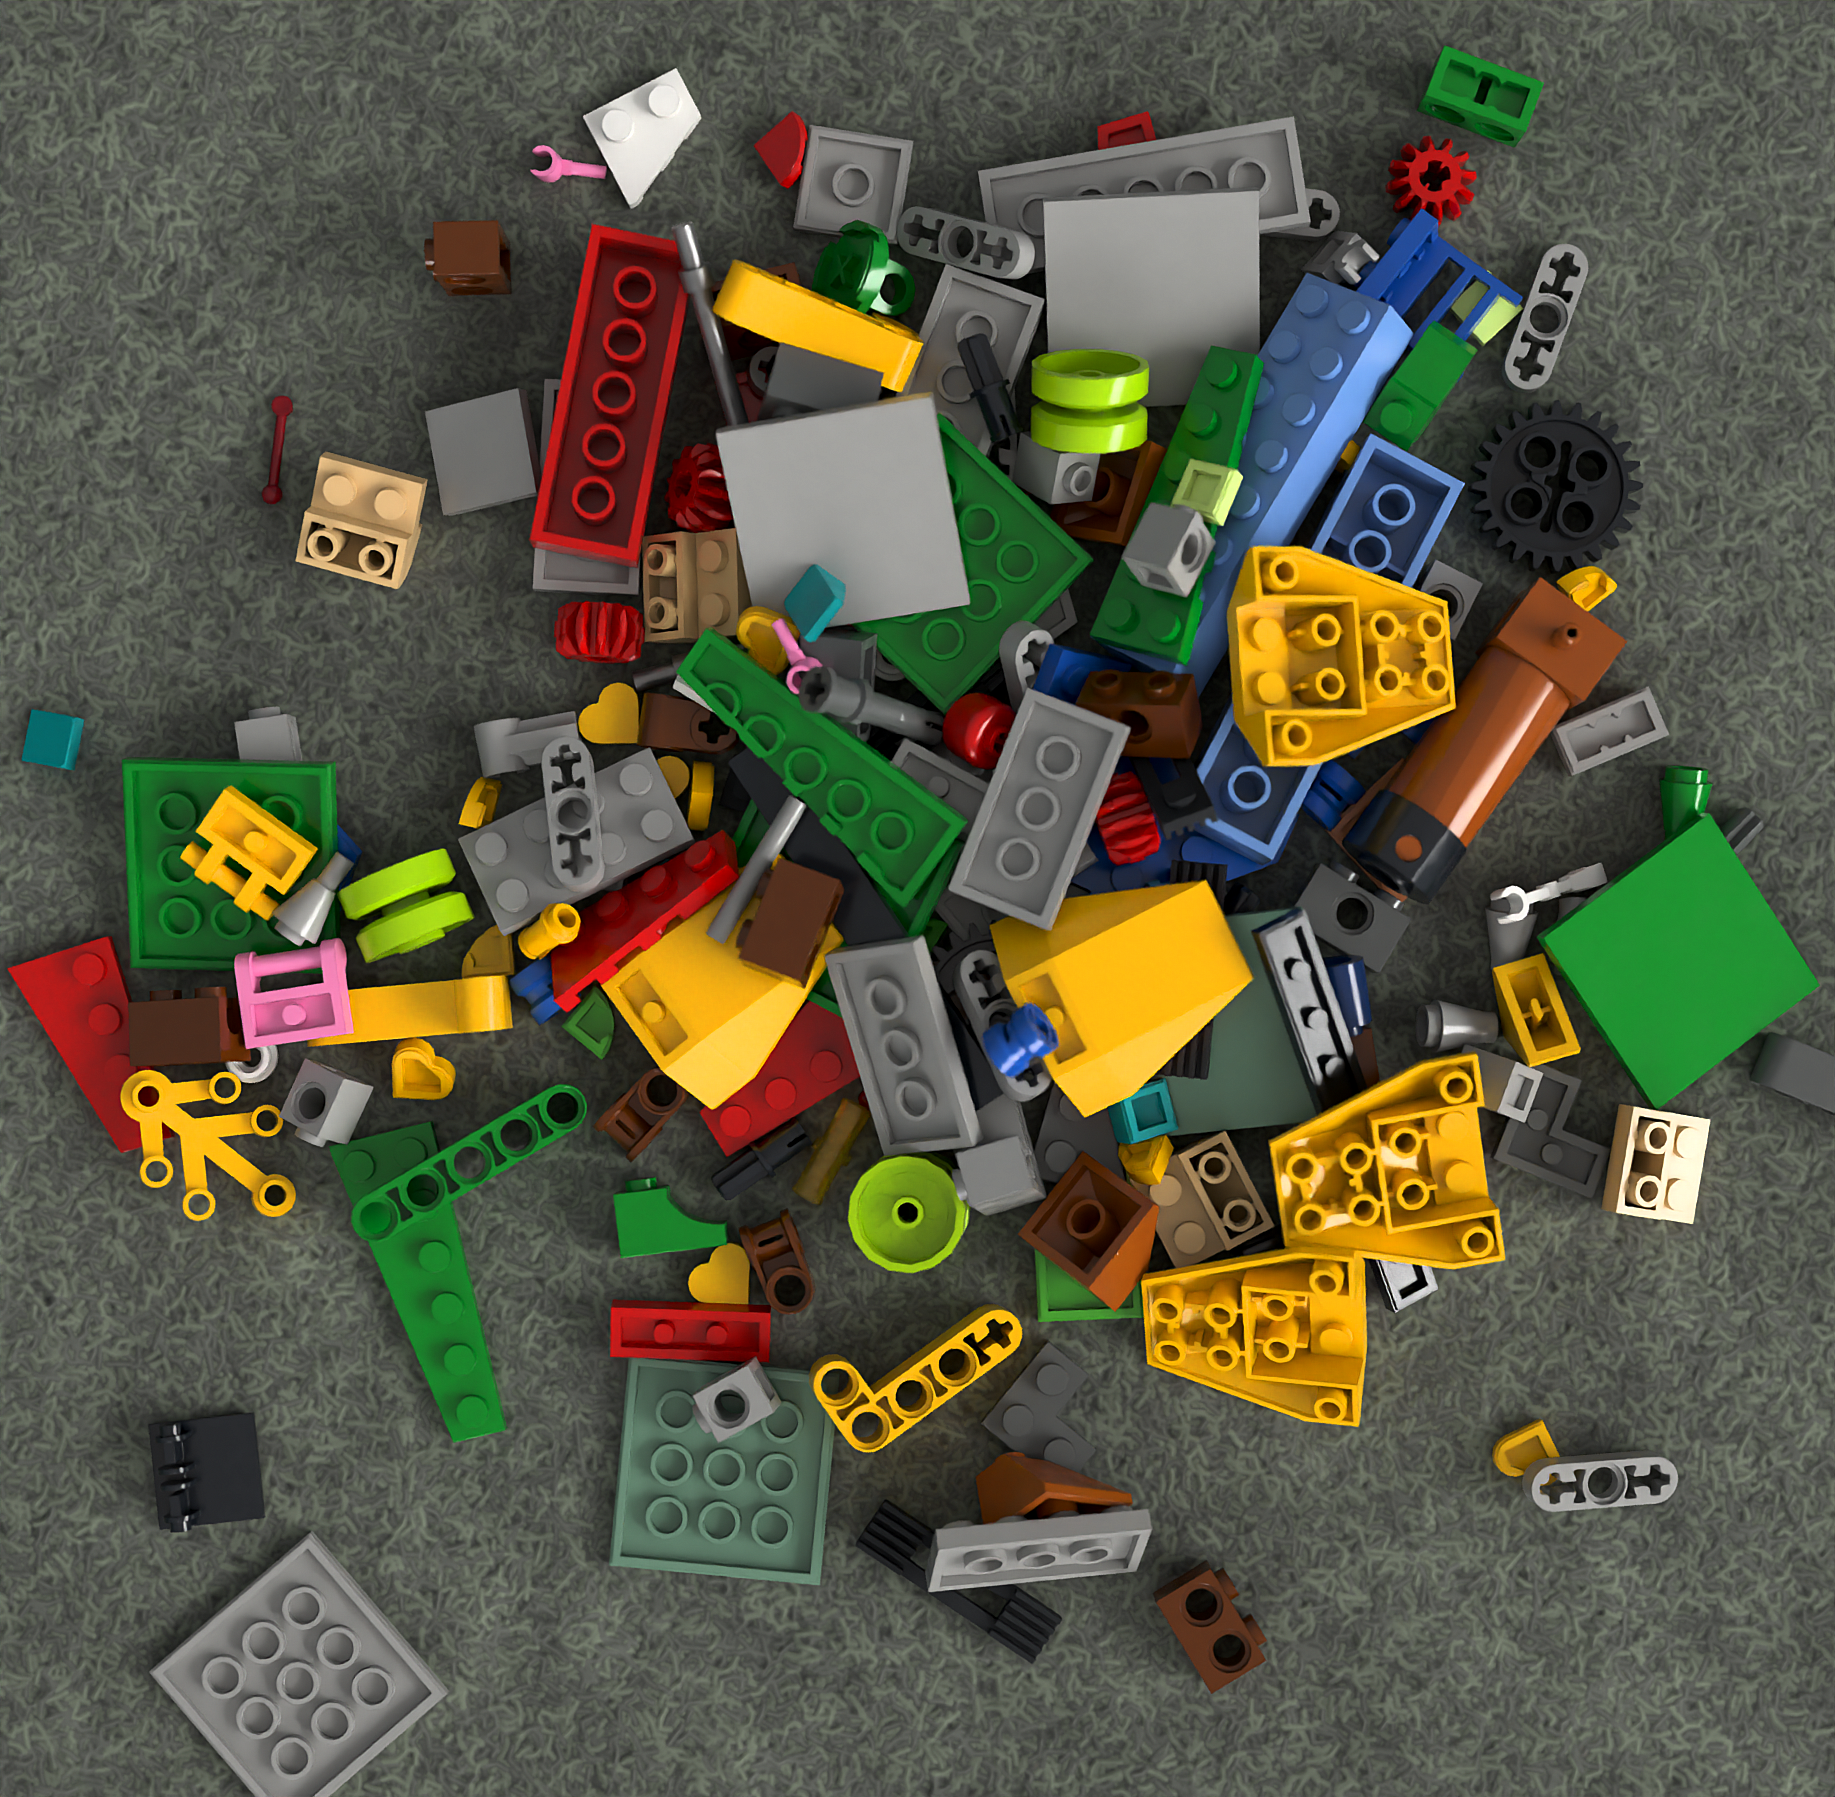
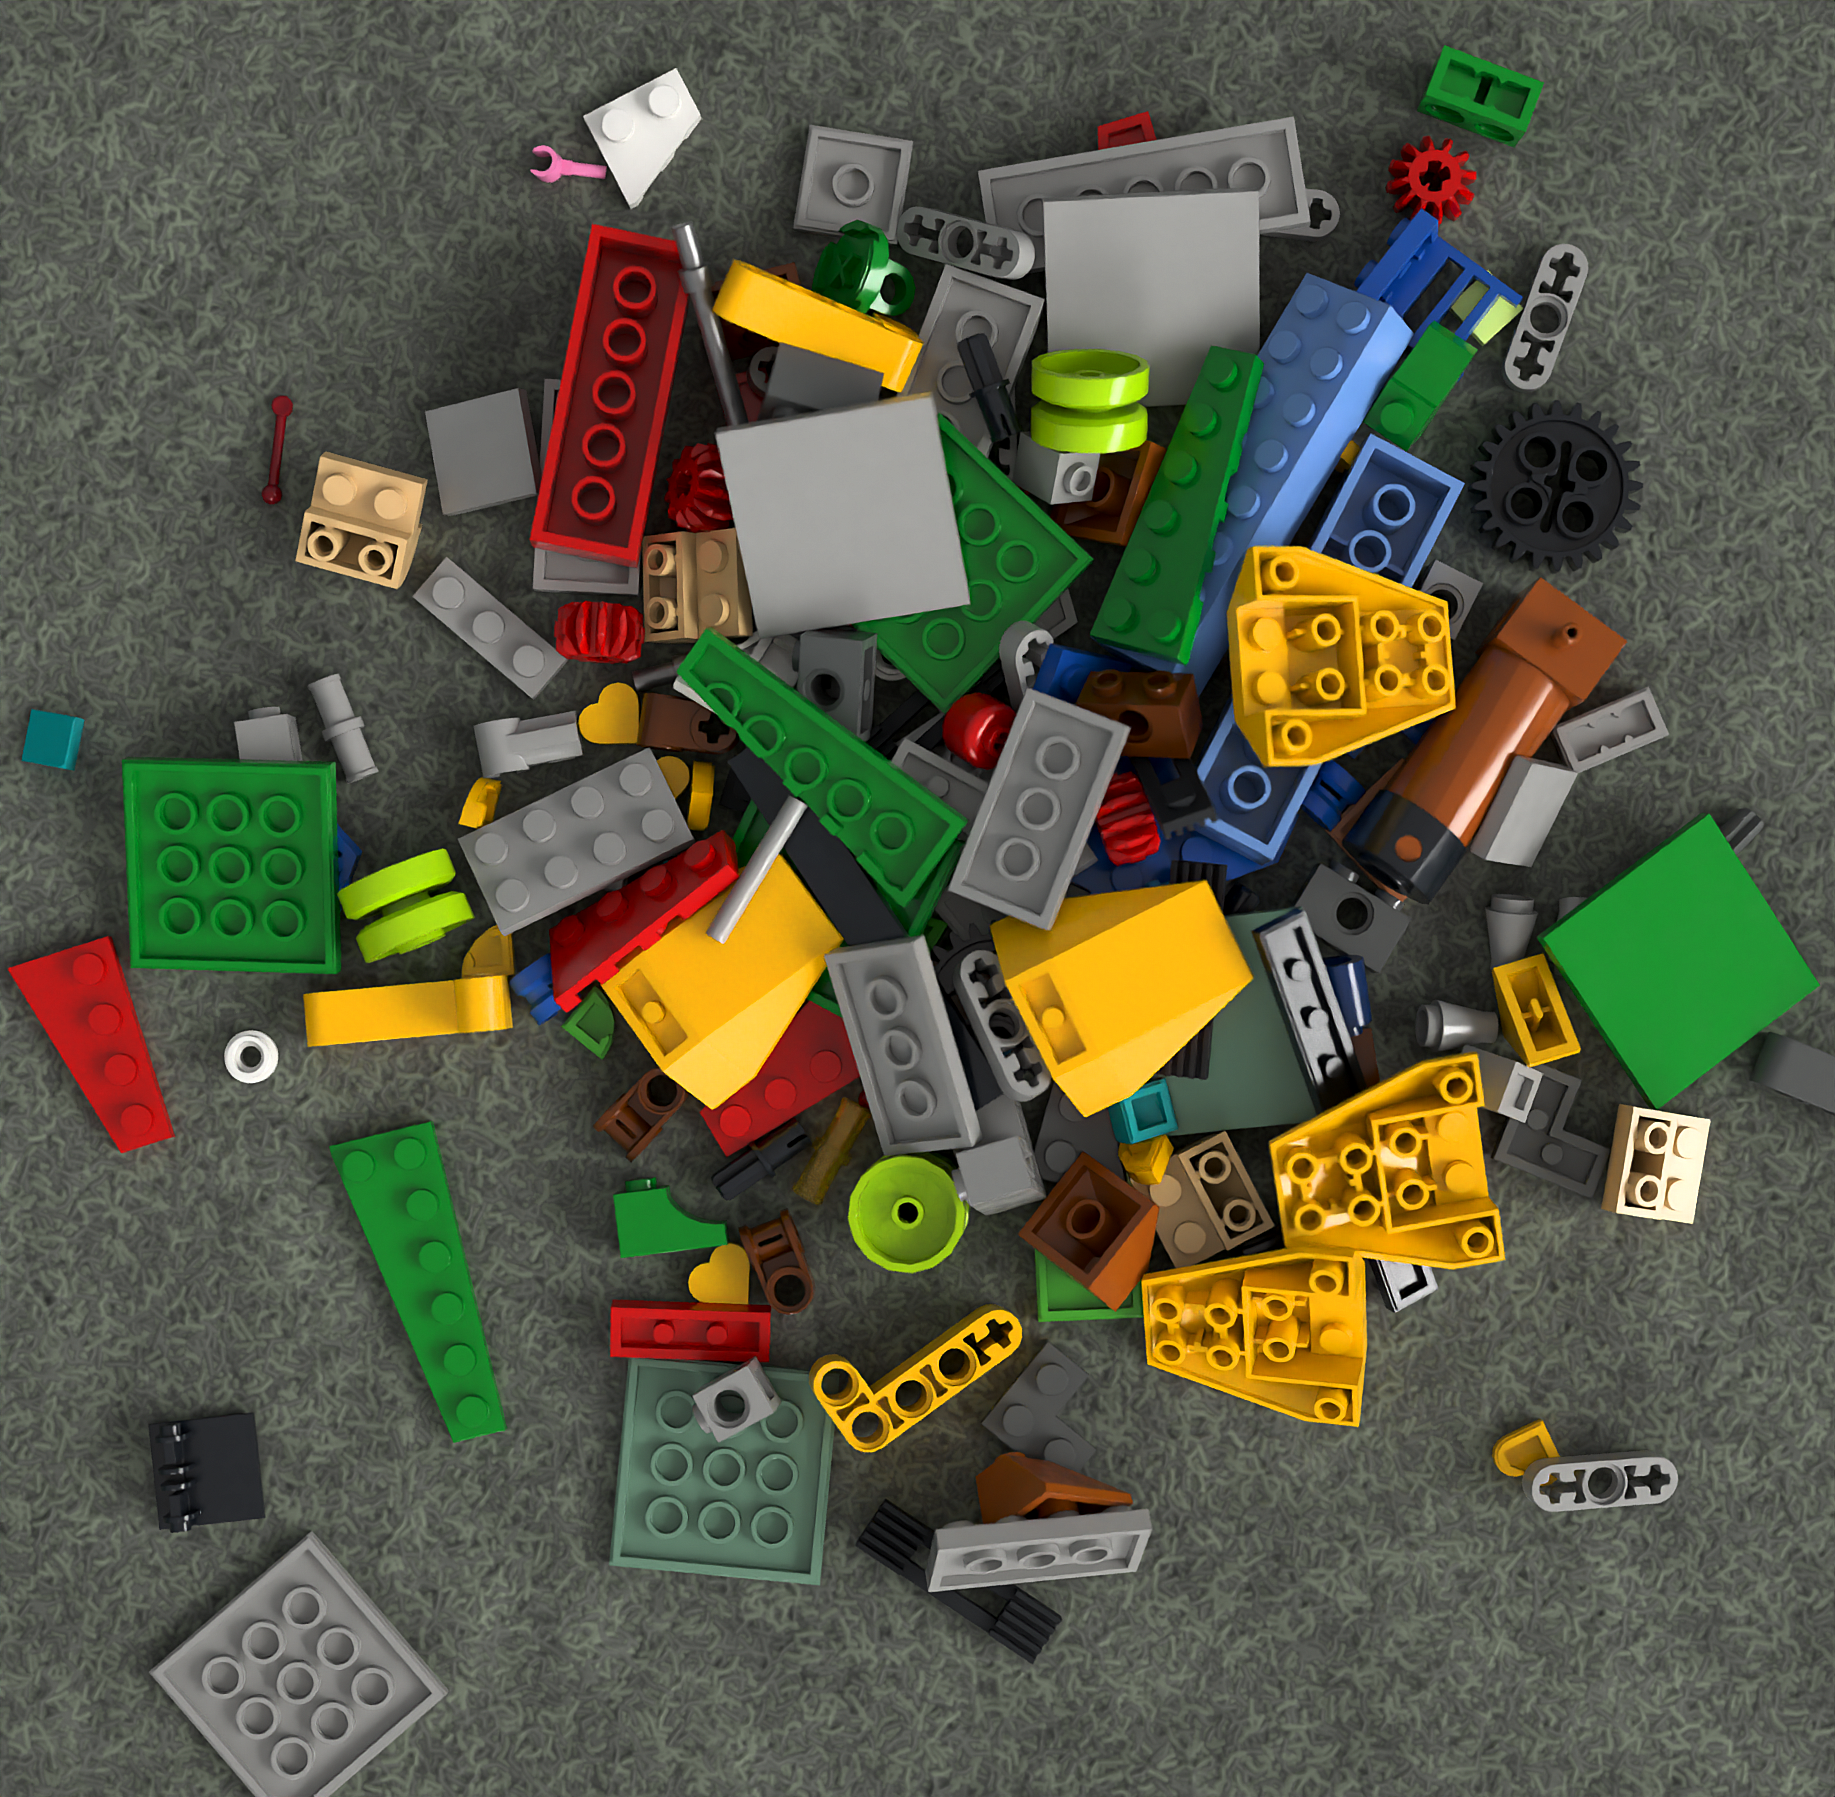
yellow plant [120,1070,296,1221] -> none
reddish brown brick [128,987,251,1066] -> none
yellow plate [180,786,318,921] -> none
bright pink plate [234,938,354,1049] -> none
light grey cone [272,852,354,946] -> none
light grey brick [279,1058,374,1147] -> none
green beam [350,1084,587,1242] -> none
yellow tile [392,1037,456,1100] -> none
reddish brown brick [424,220,512,296] -> none
yellow pin [518,903,580,960] -> none
light grey beam [541,736,605,892] -> none
reddish brown brick [735,858,844,989] -> none
yellow tile [736,606,800,675] -> none
red tile [753,111,808,189] -> none
bright pink hand [772,618,822,695] -> none
teal slope [784,564,846,643] -> none
dark grey pin [799,666,945,746] -> none
blue wheel [982,1002,1059,1078] -> none
light grey brick [1122,503,1216,597] -> none
reddish brown brick [1153,1560,1267,1694] -> none
yellowish green tile [1170,459,1243,526] -> none
light grey plate [1301,230,1379,285] -> none
white piece [1490,863,1607,924] -> none
yellow tile [1556,566,1617,612] -> none
green cone [1659,765,1713,840] -> none
none -> light grey pin [308,674,379,784]
none -> light grey plate [412,557,568,700]
none -> light grey tile [1470,755,1578,867]

